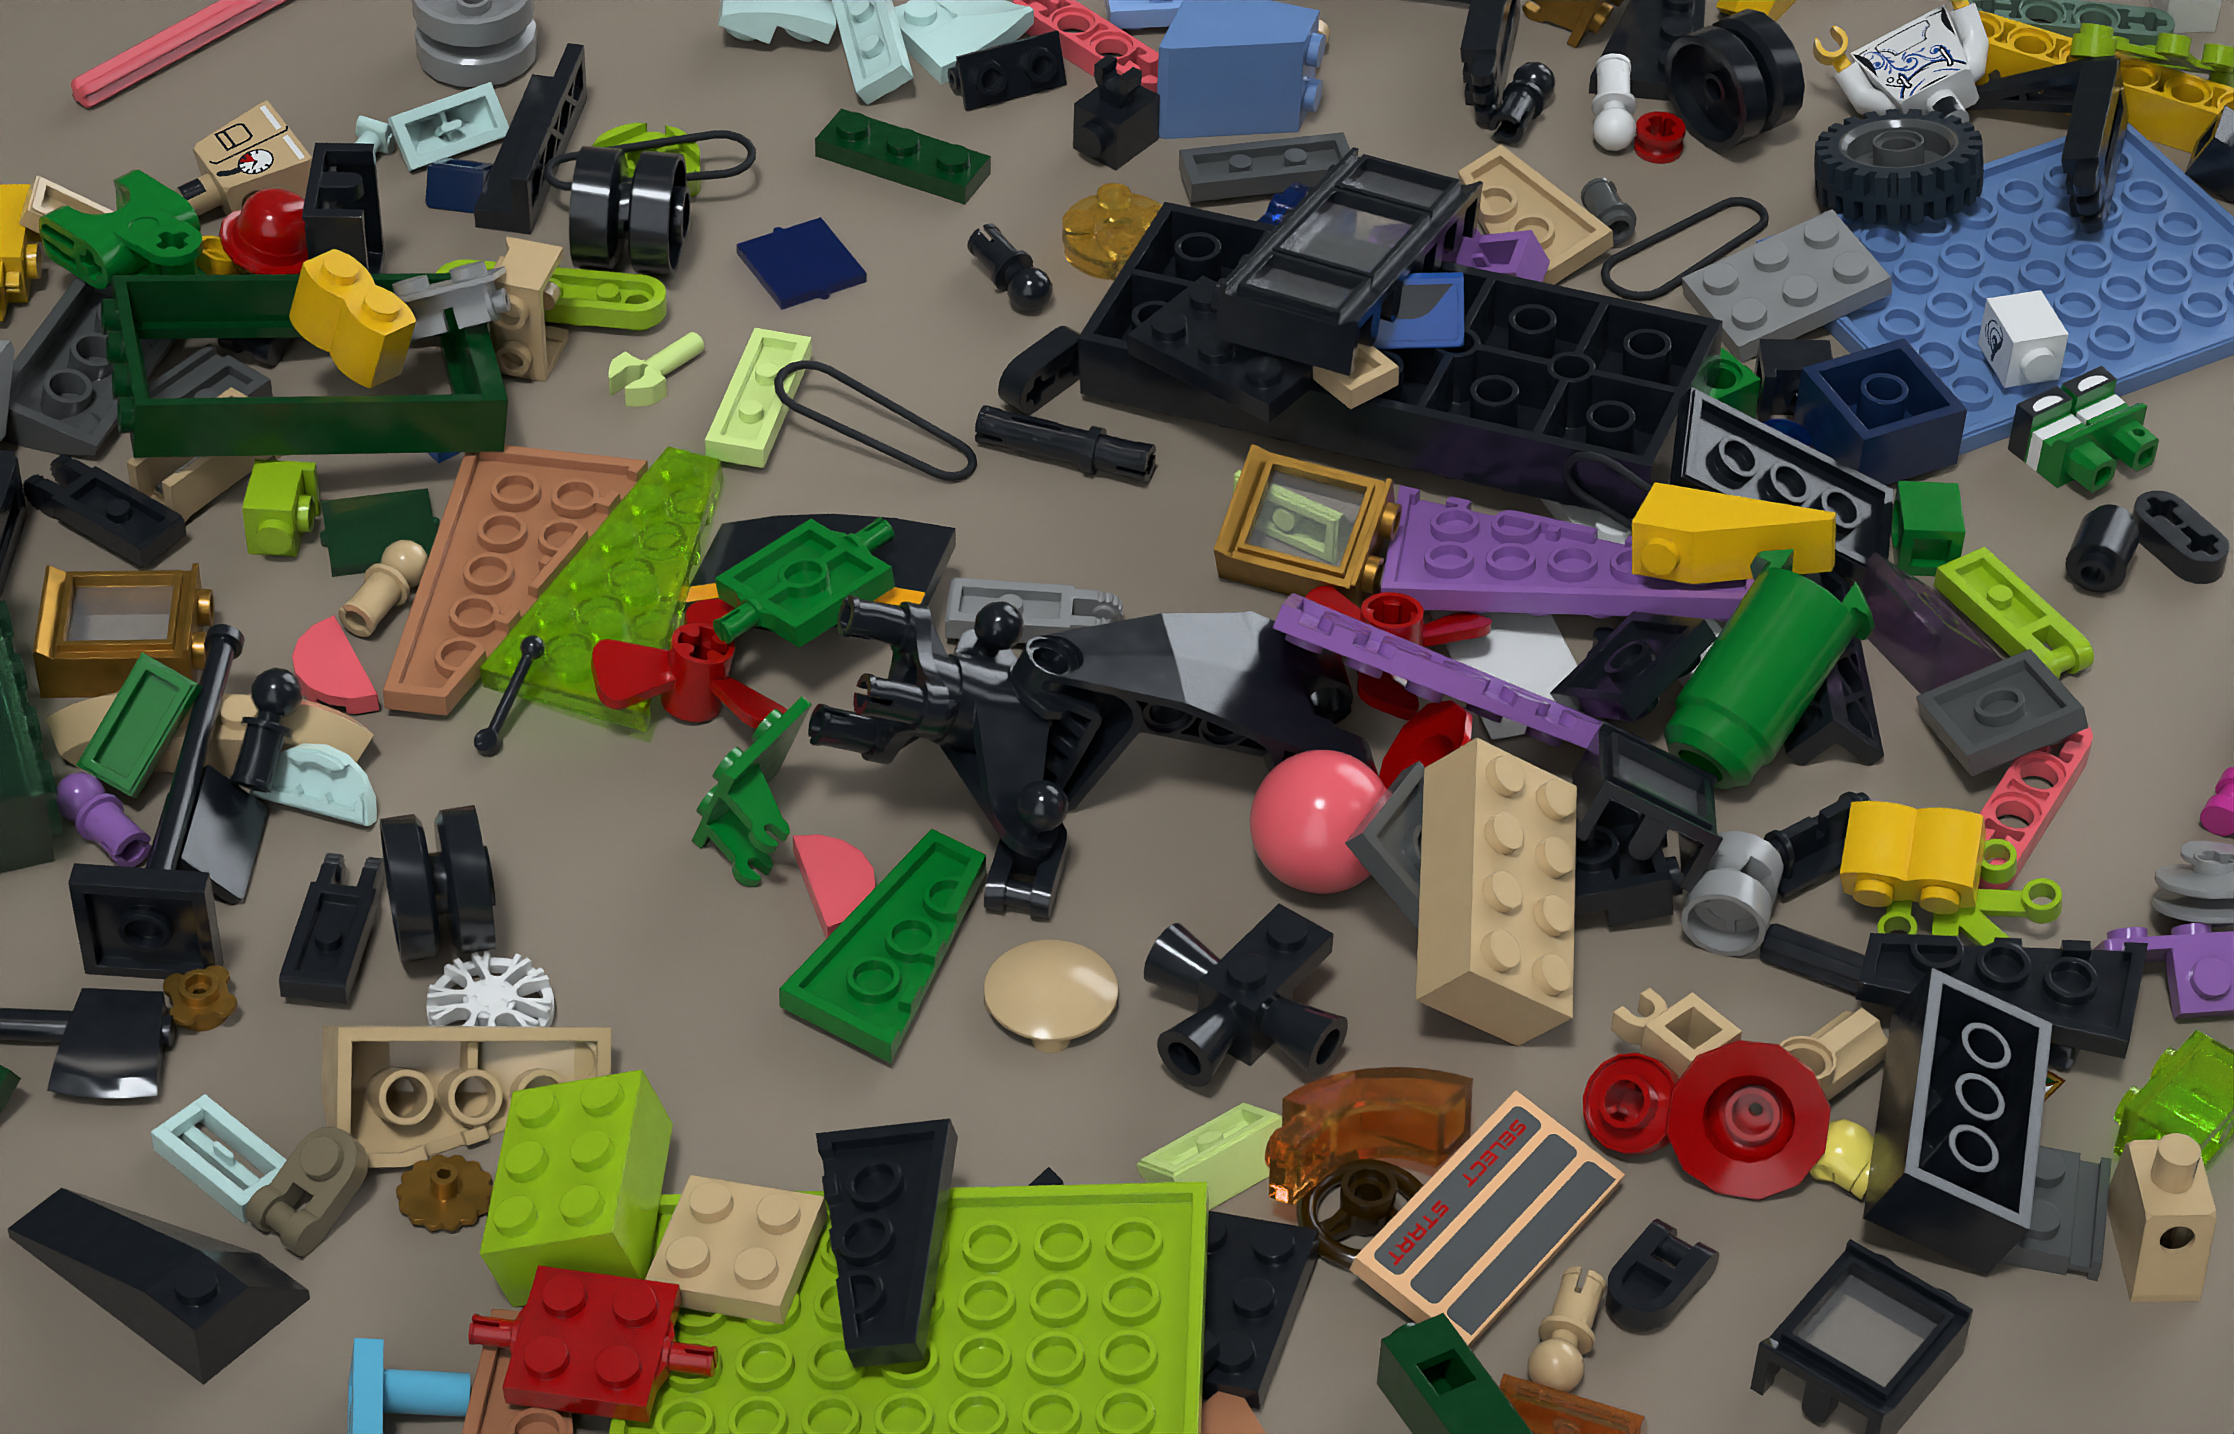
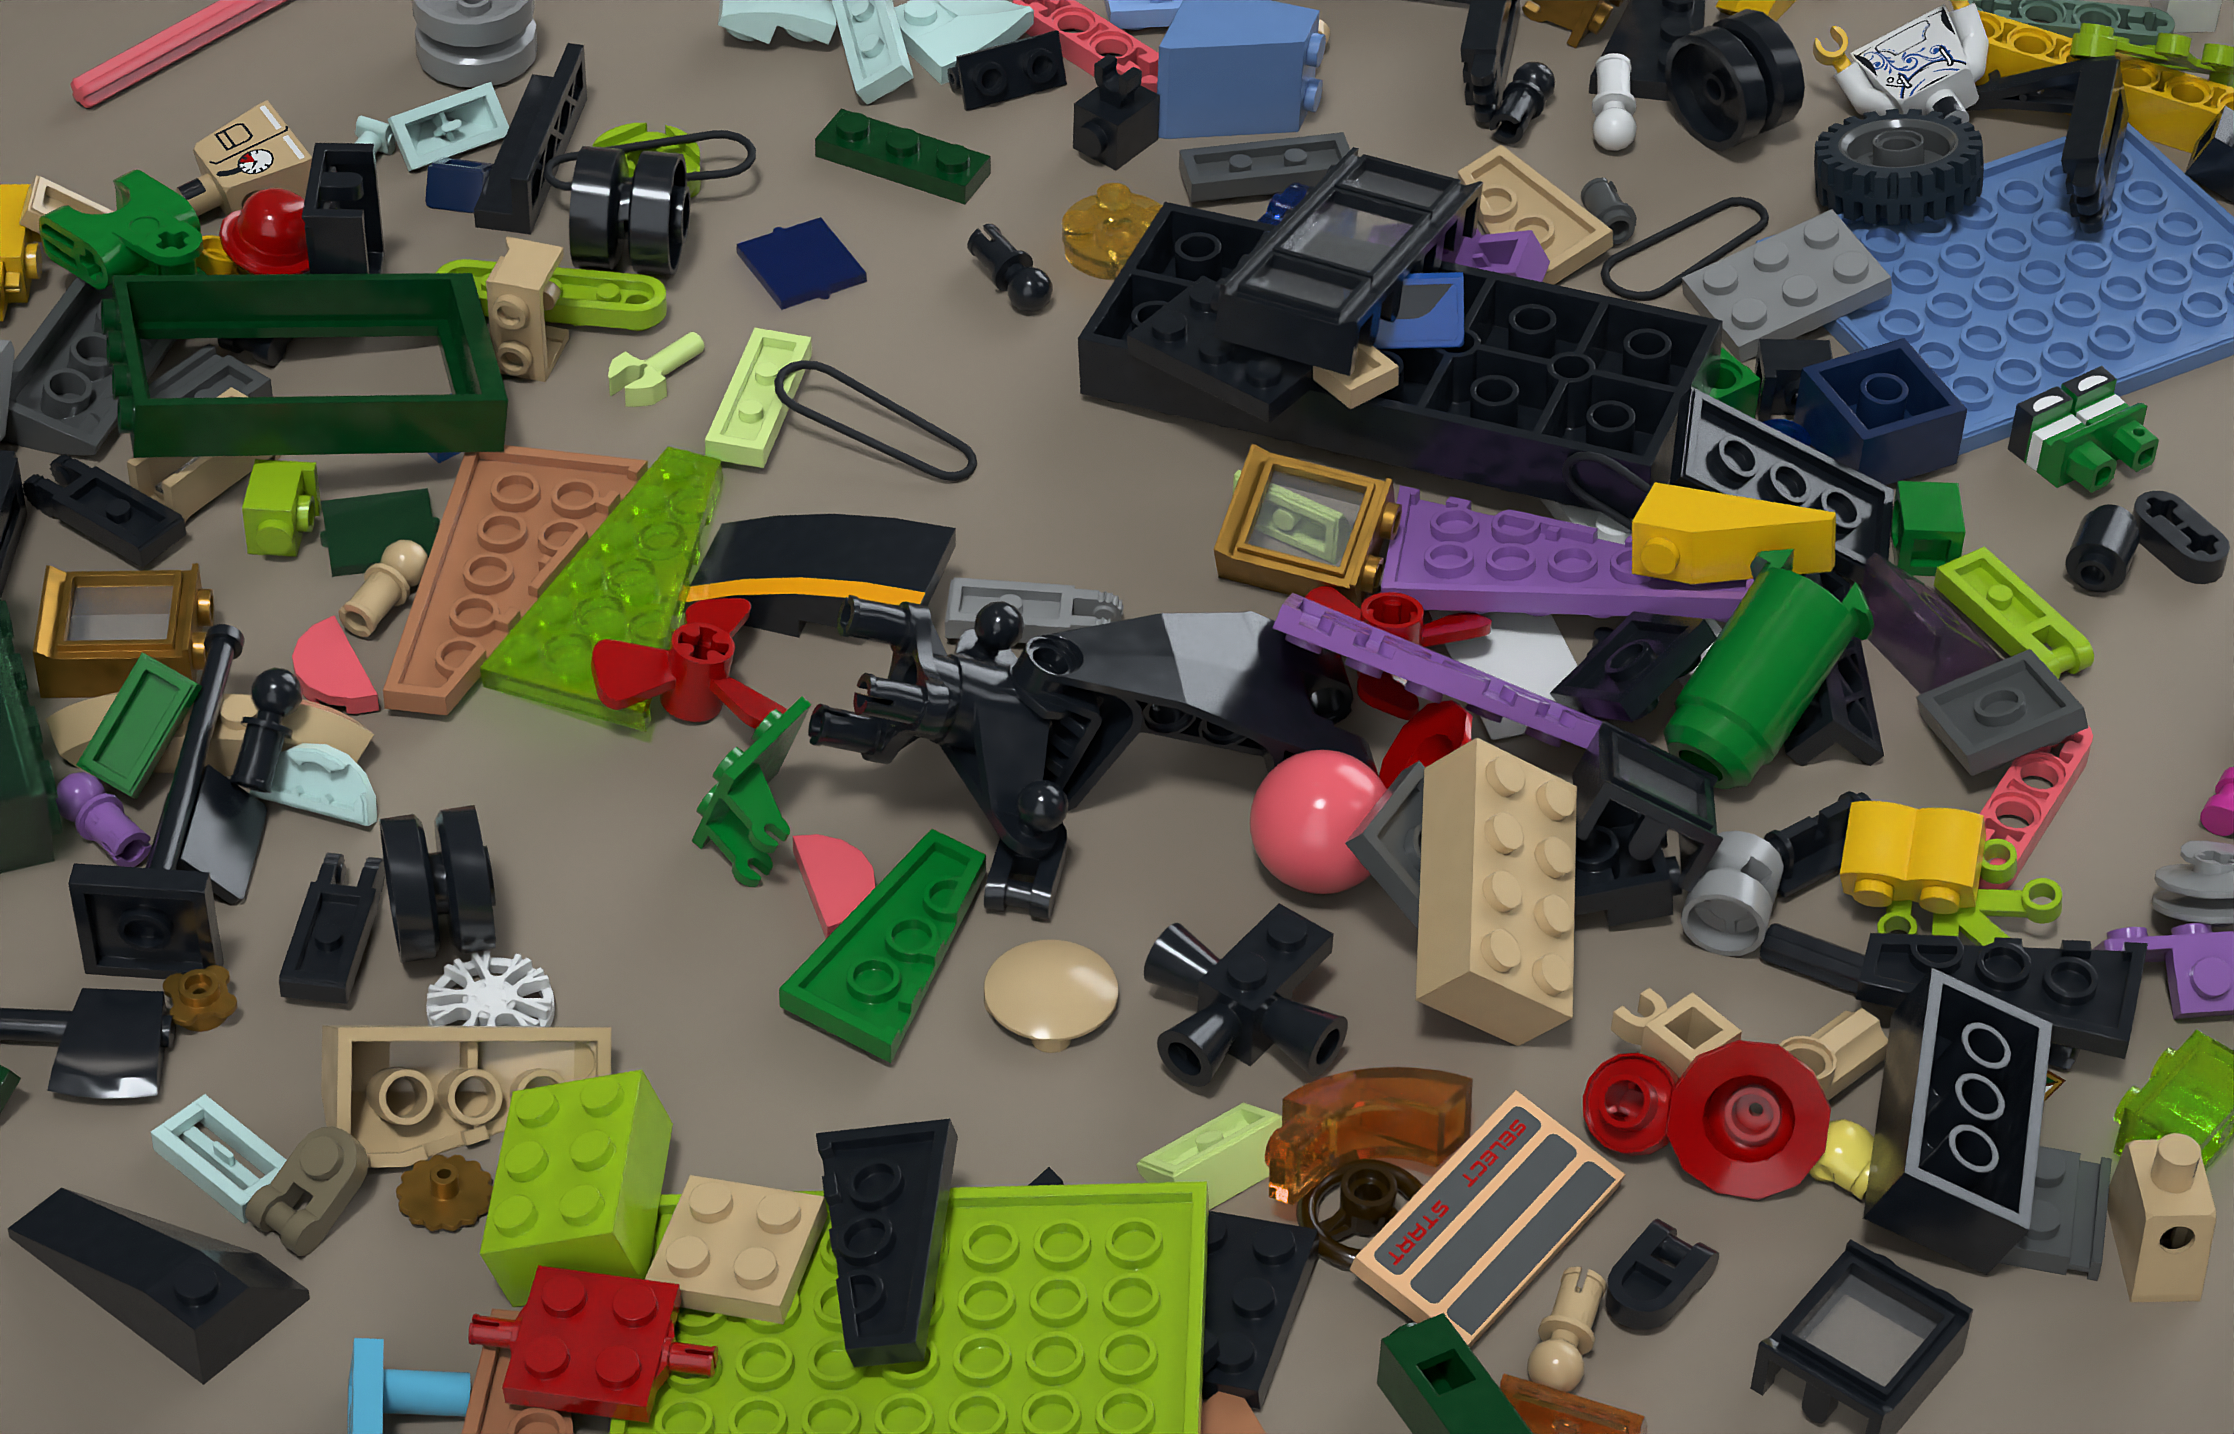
yellow brick [289,249,416,389] -> none
light grey hinge [392,261,511,342] -> none
black hinge [474,635,545,757] -> none
green plate [713,517,895,648] -> none
black pin [975,405,1156,483] -> none
black beam [998,326,1080,414] -> none
red bush [1634,111,1686,164] -> none
white brick [1978,290,2069,388] -> none

